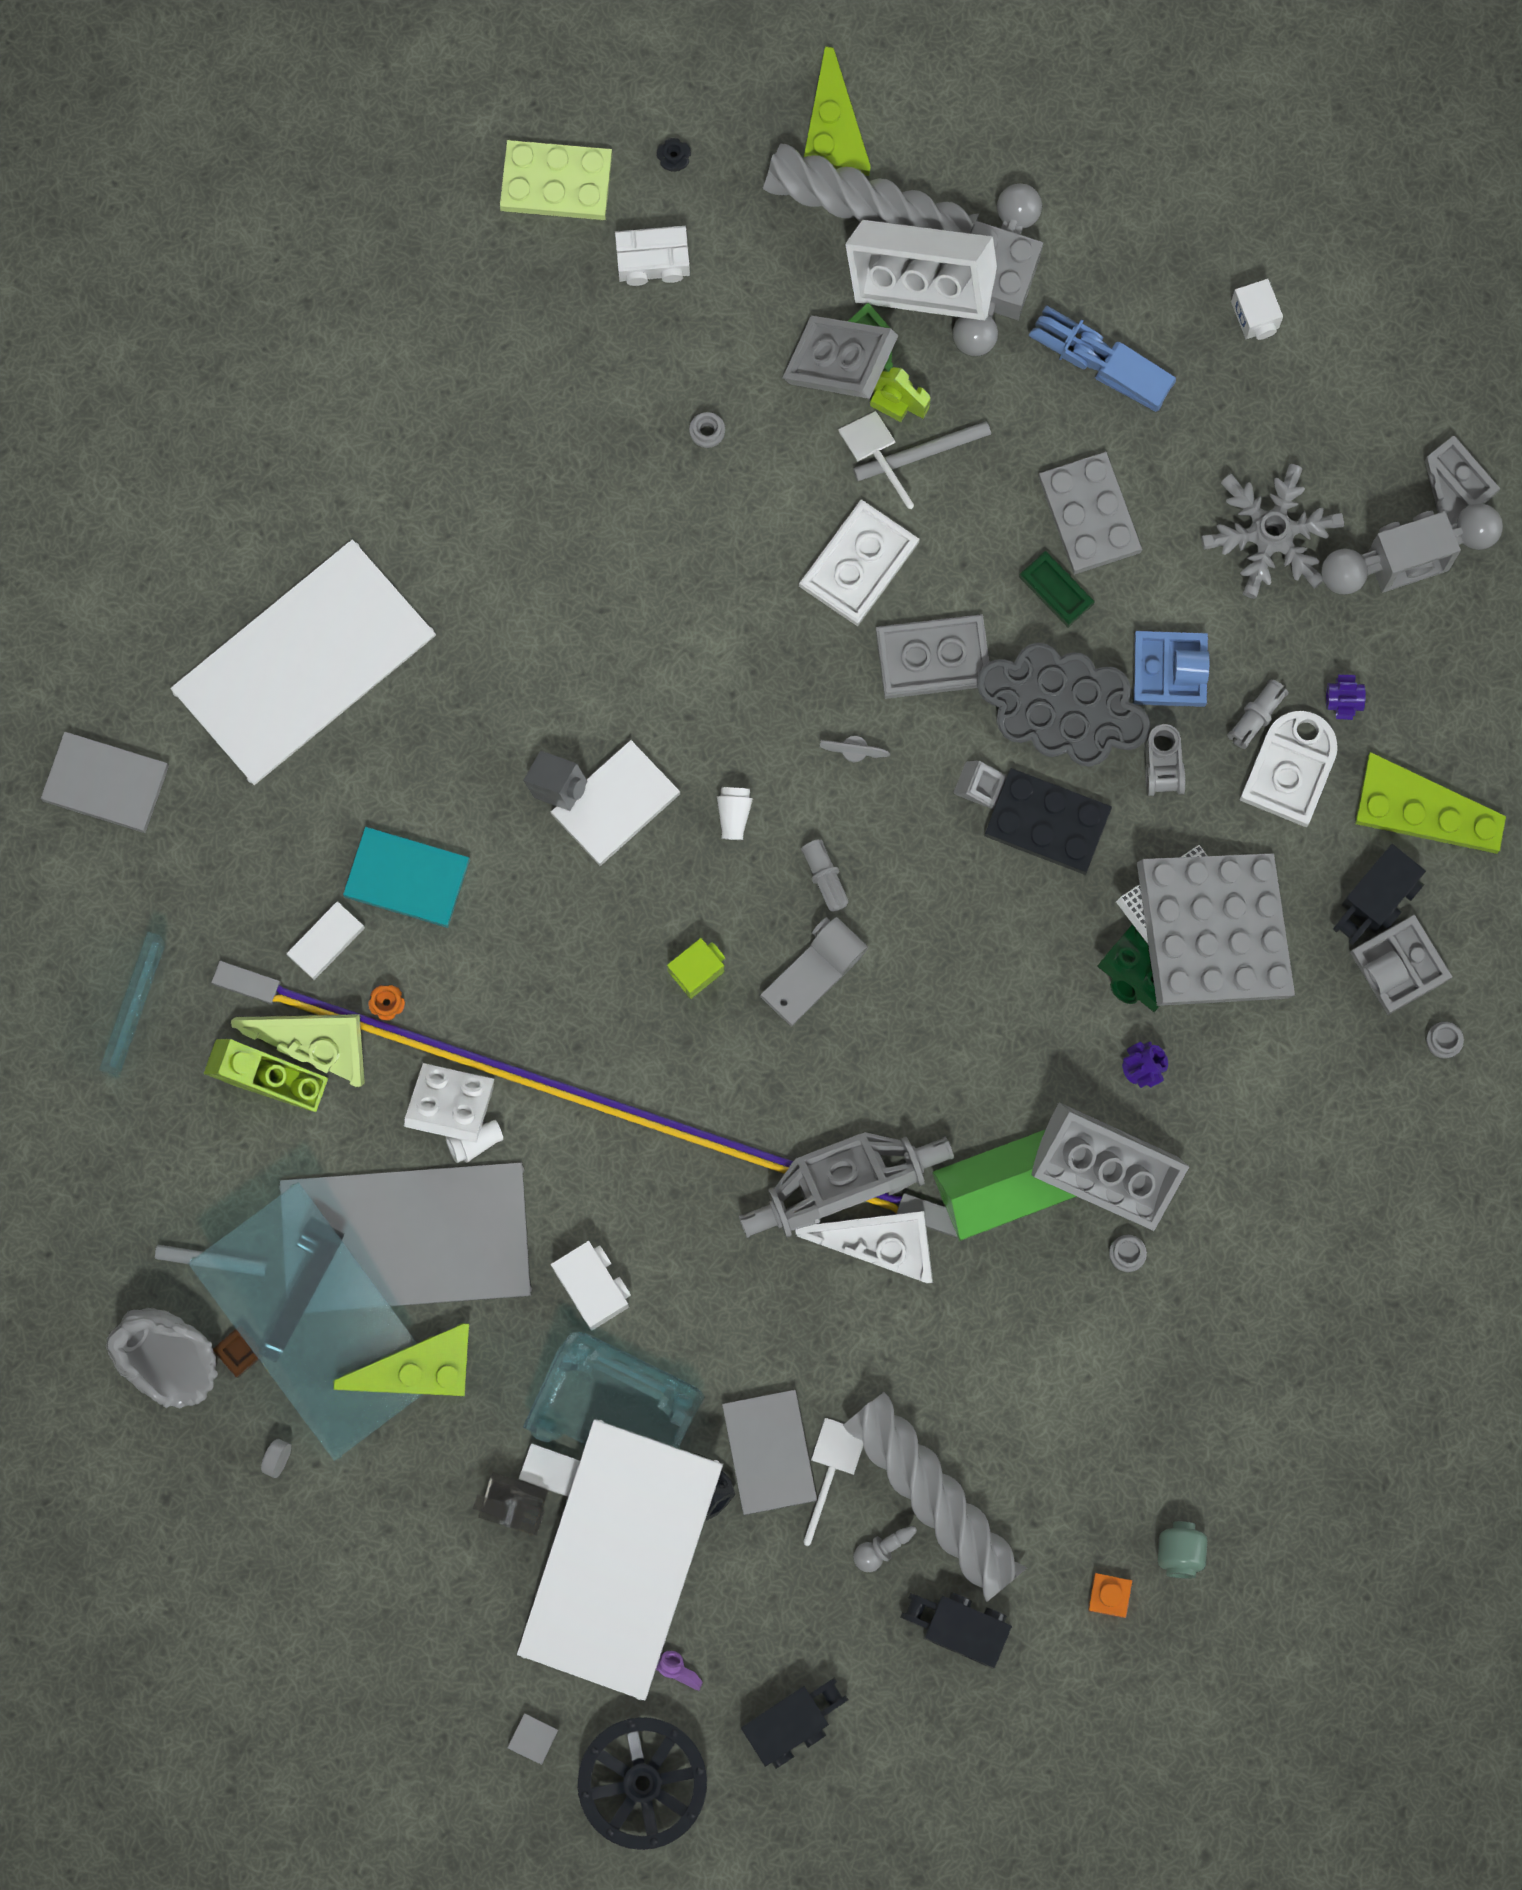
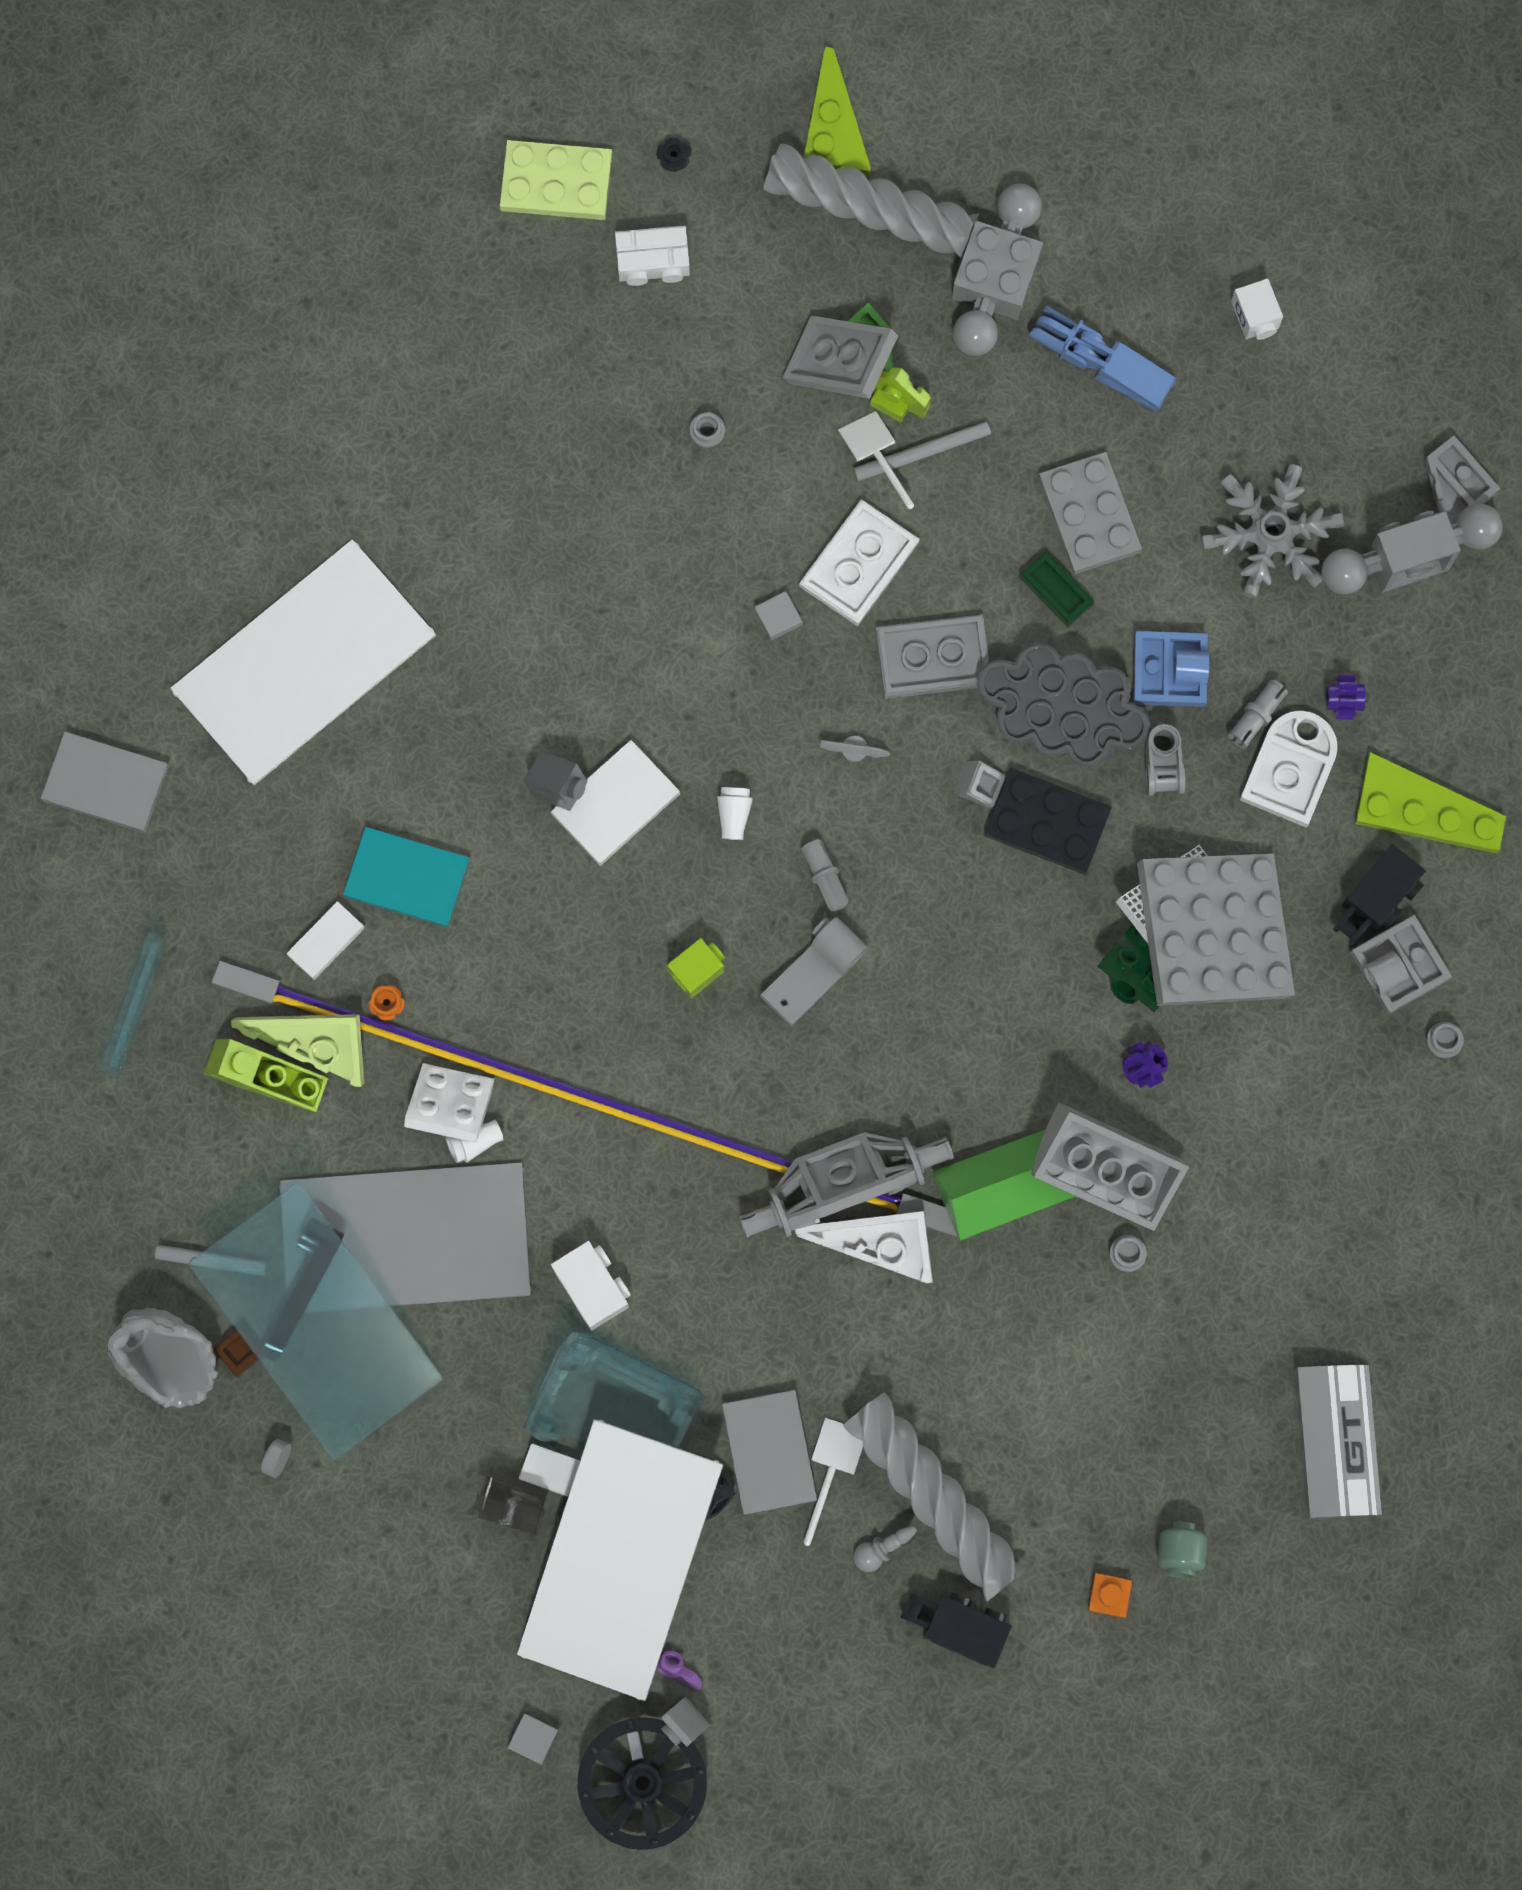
lime wing [333,1323,469,1396] -> none
black brick [741,1677,849,1769] -> none
white slope [845,220,997,321] -> none
none -> light grey slope [661,1697,711,1747]
none -> light grey tile [754,591,803,641]
none -> light grey slope [1294,1365,1382,1519]

